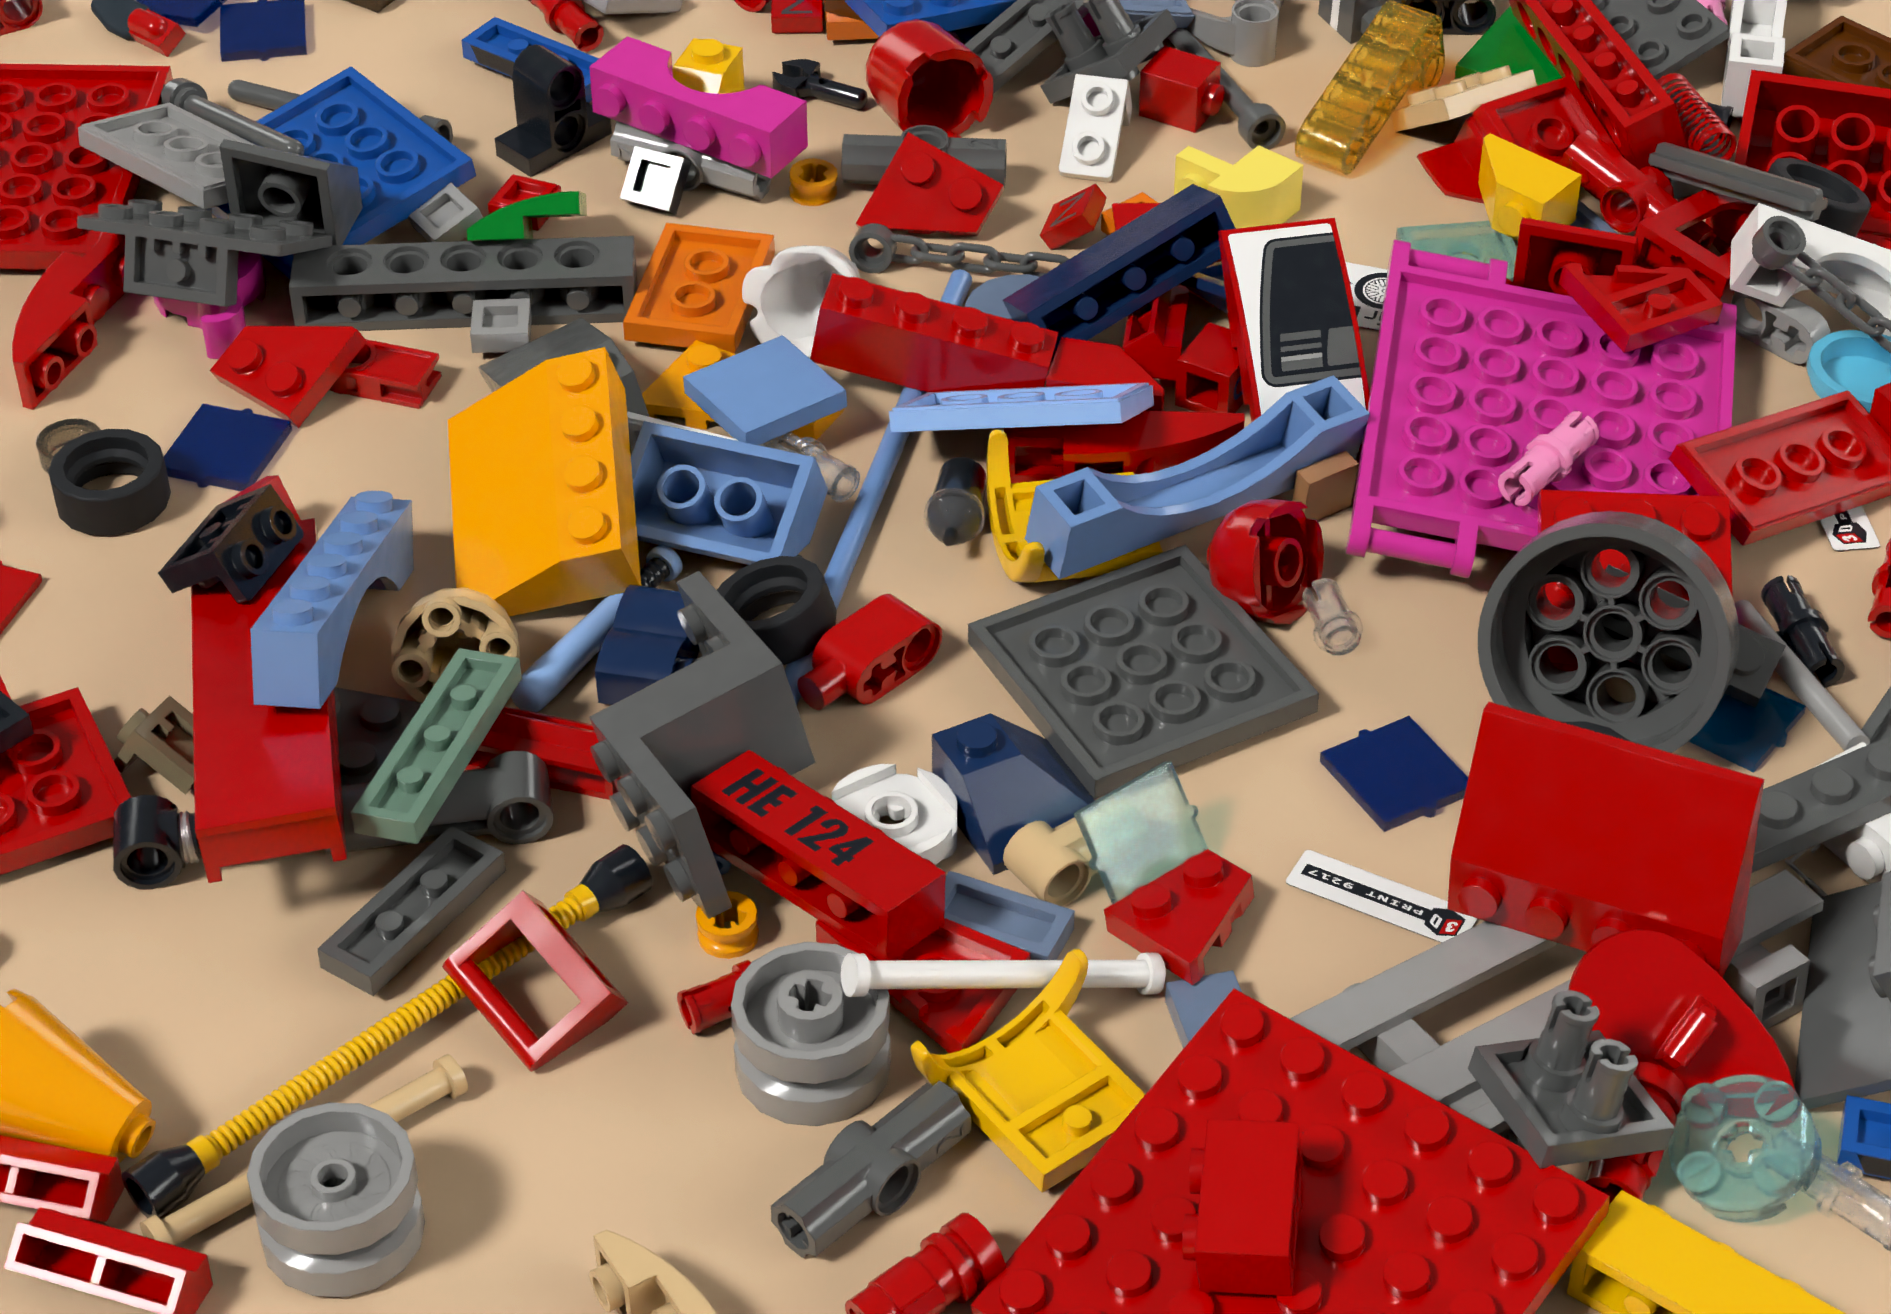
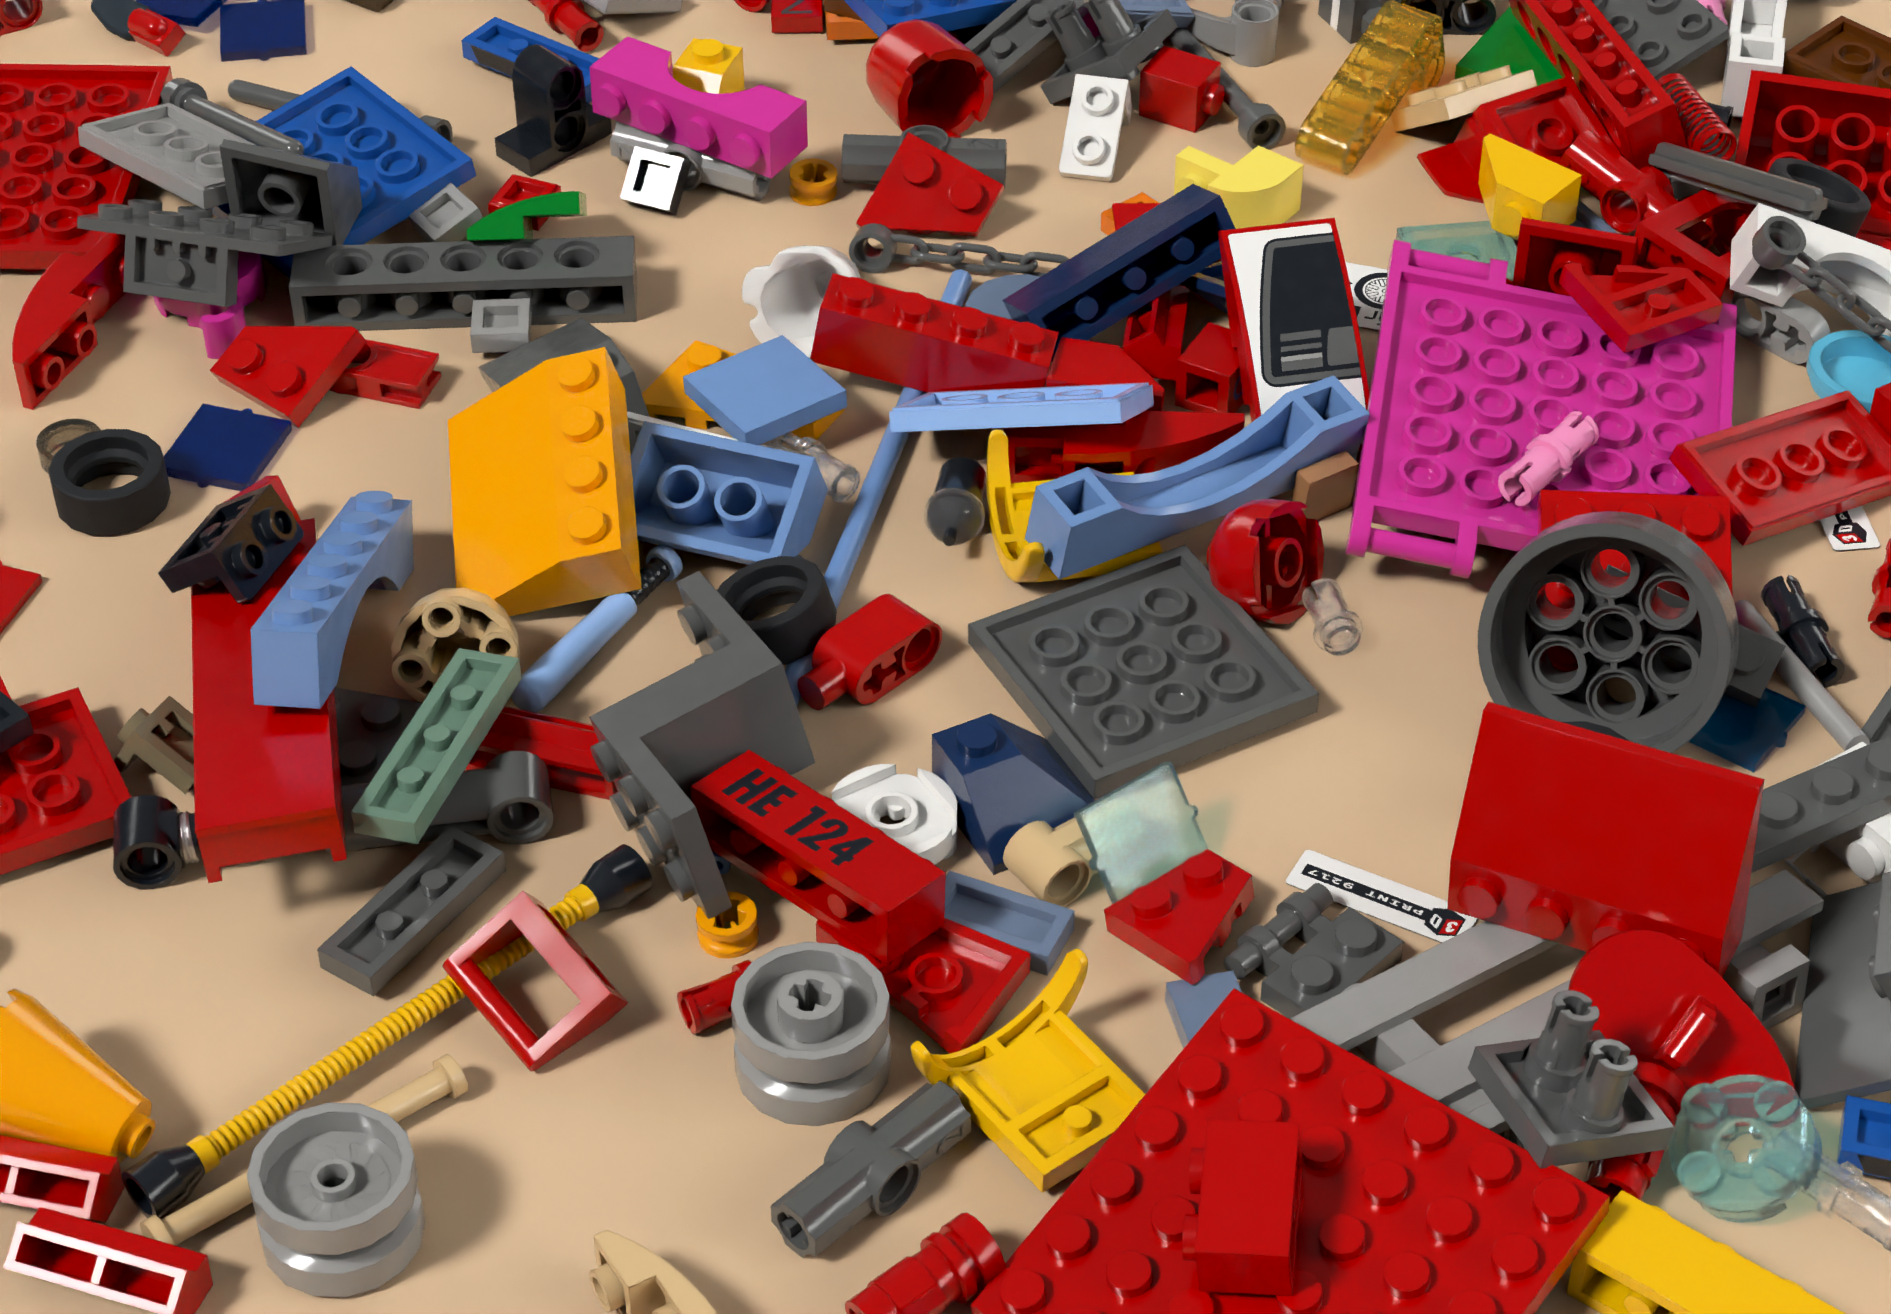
dark blue brick [595,585,701,705] -> none
orange plate [623,223,775,353] -> none
black bar [772,59,868,110] -> none
white bar [841,953,1166,997] -> none
red tile [1039,183,1107,250] -> none
clear blue piece [1319,716,1468,832] -> none
none -> dark grey plate [1224,883,1404,1019]

